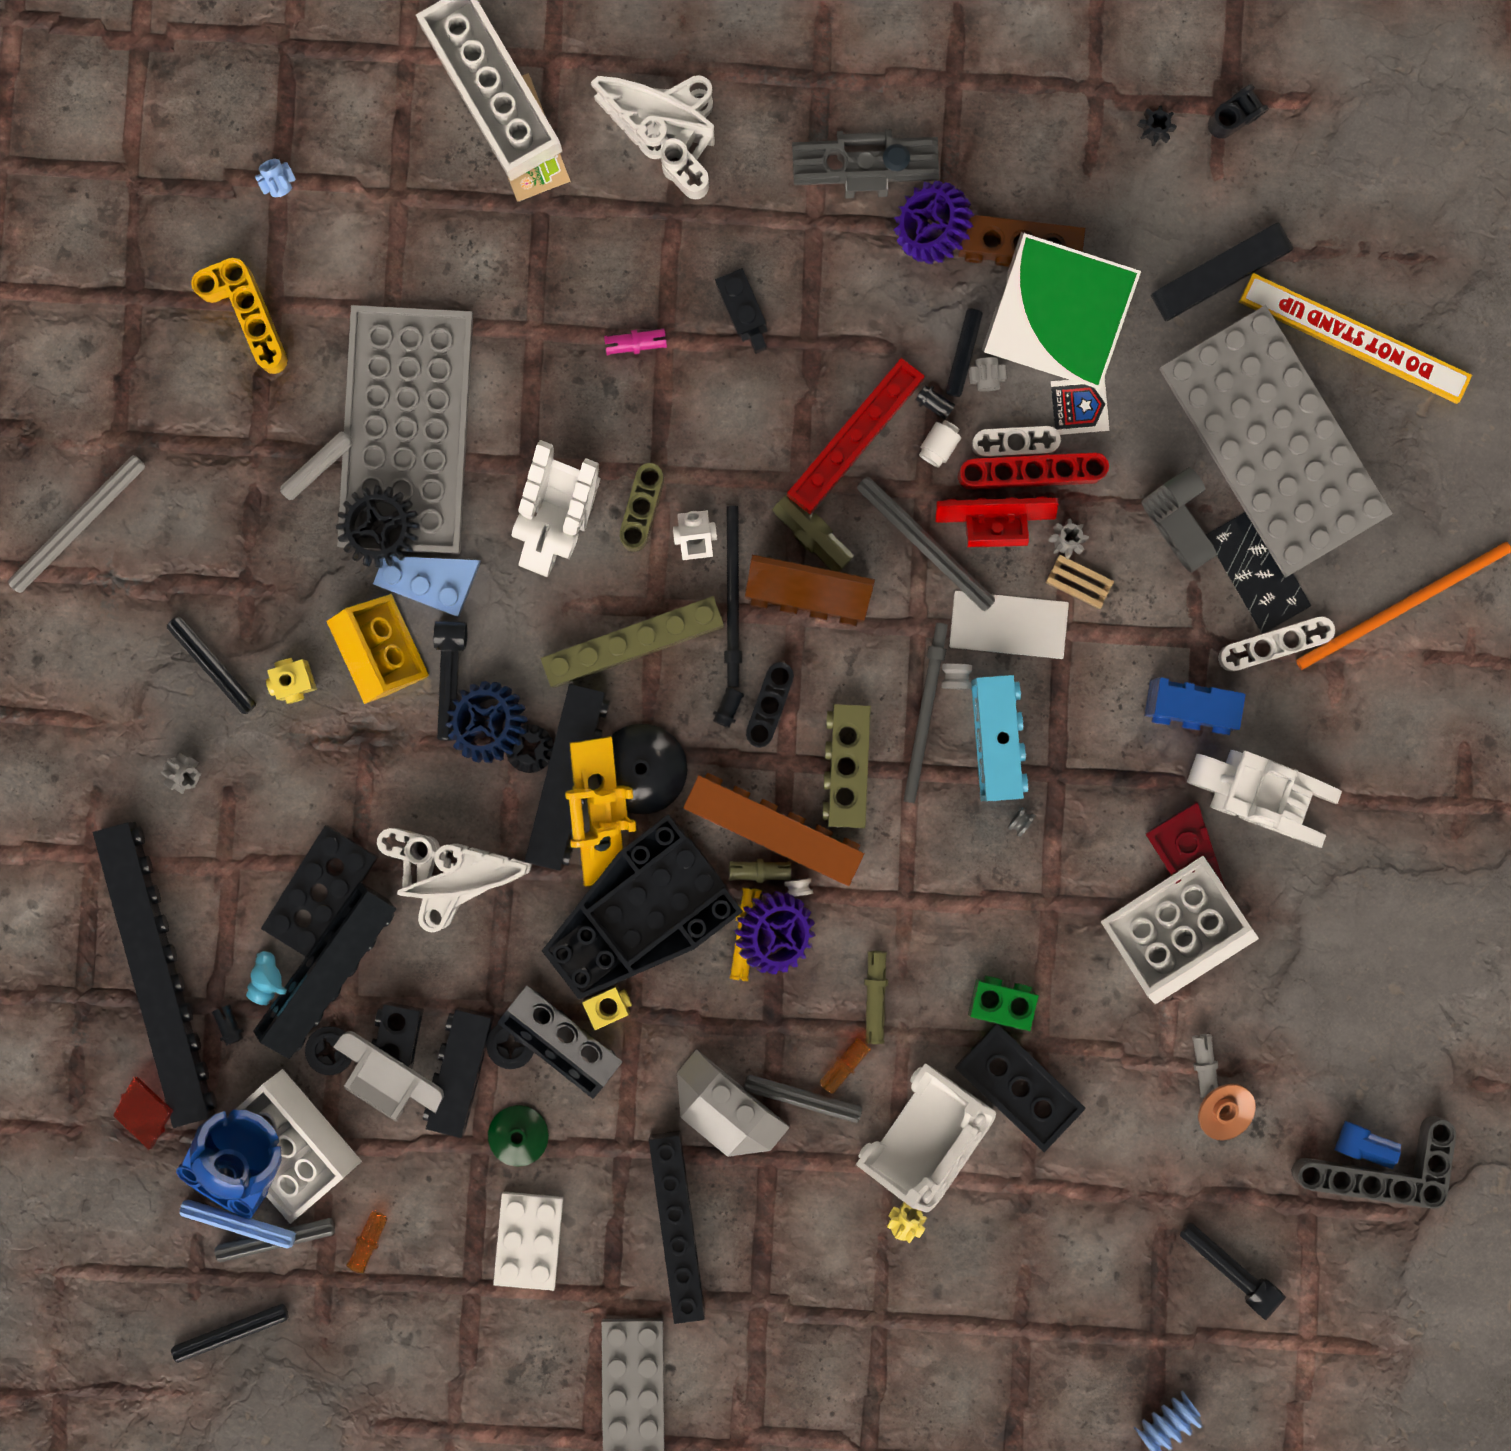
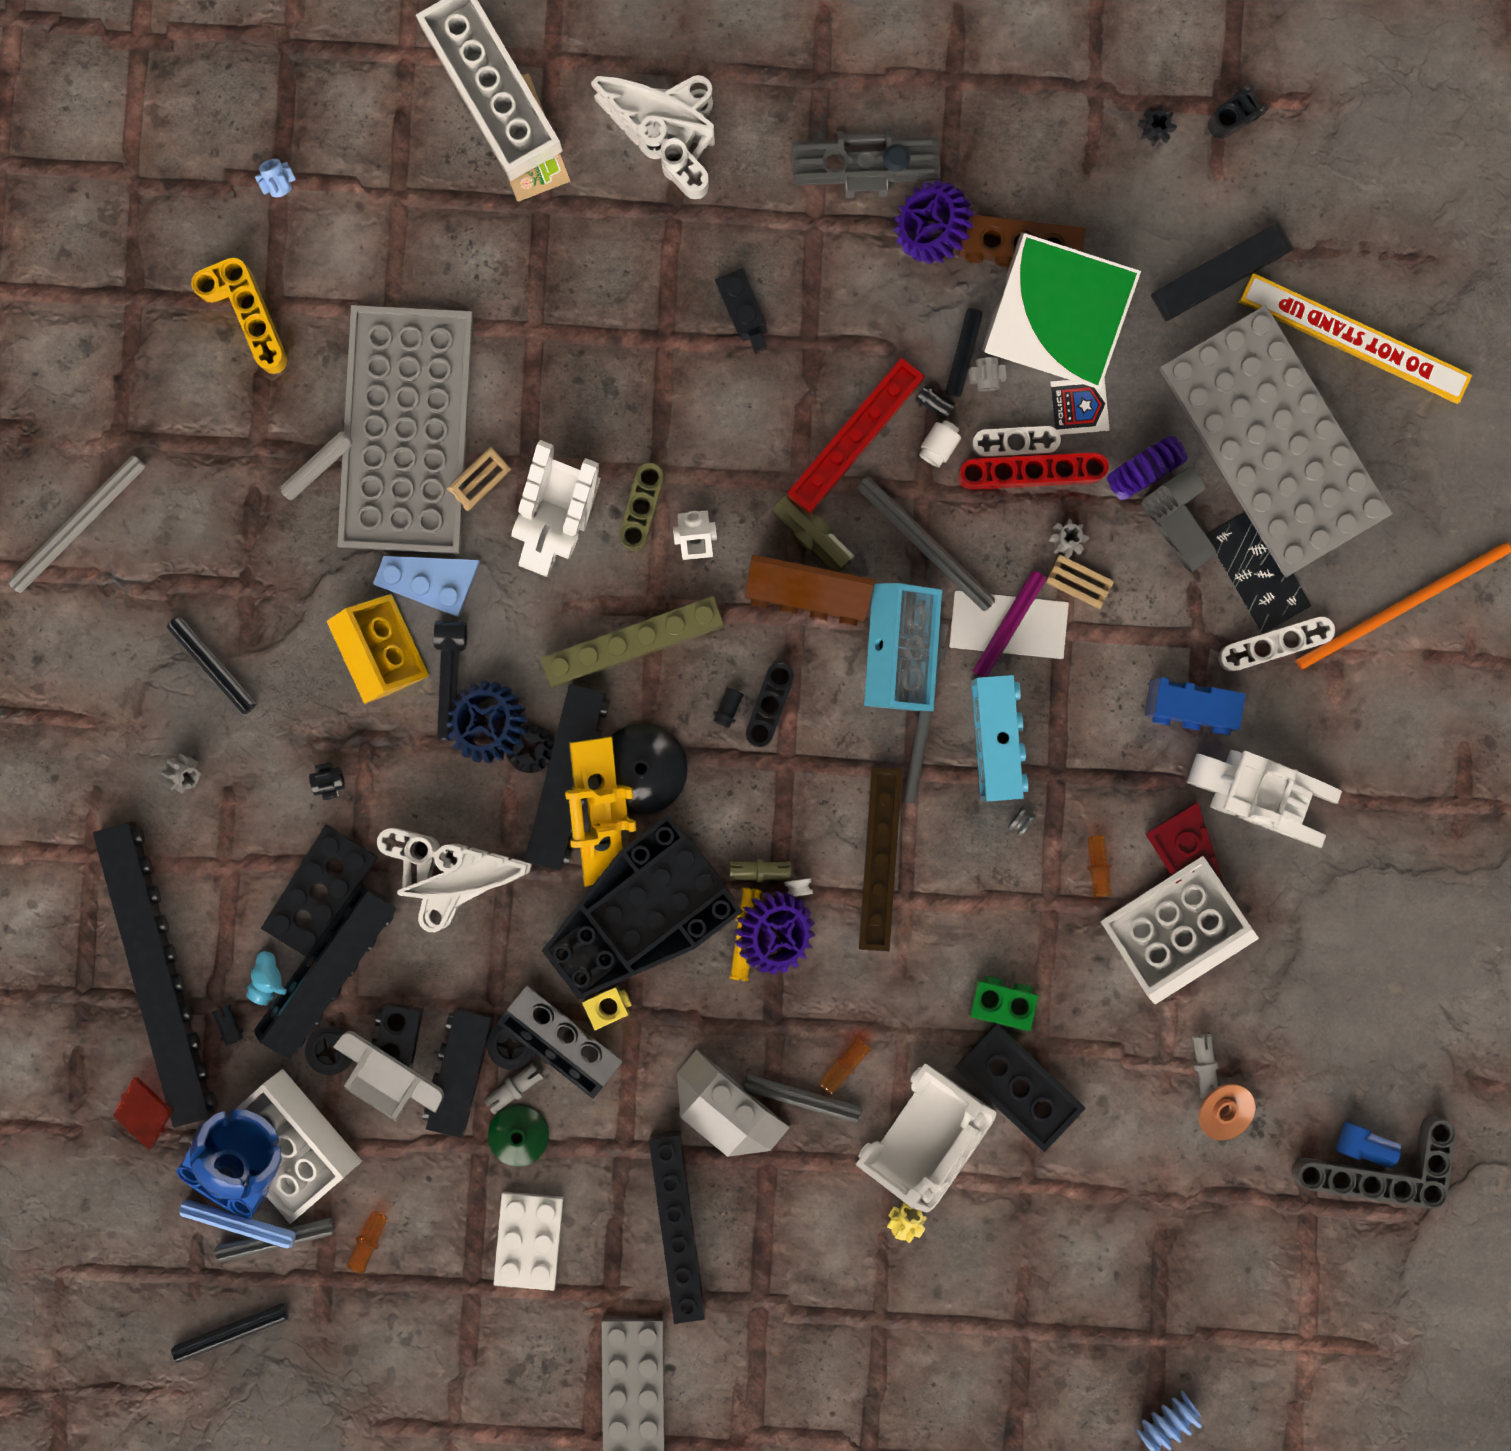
light yellow brick [266,658,317,704] -> none
black gear [336,485,420,568] -> none
dark pink pin [604,328,667,356] -> none
dark orange brick [683,773,865,887] -> none
black bar [724,506,742,688] -> none
olive brick [822,704,871,828] -> none
olive pin [864,951,888,1044] -> none
red bracket [935,496,1059,547] -> none
light grey wheel [941,664,973,690] -> none
black axle [1180,1223,1286,1320] -> none
none -> black gear [309,762,345,800]
none -> tan tile [446,447,511,511]
none -> light grey pin [483,1062,544,1114]
none -> dark brown plate [859,767,902,952]
none -> medium azure brick [864,583,942,711]
none -> magenta axle [973,571,1046,678]
none -> clear orange axle [1087,835,1112,897]
none -> dark purple gear [1107,436,1188,500]

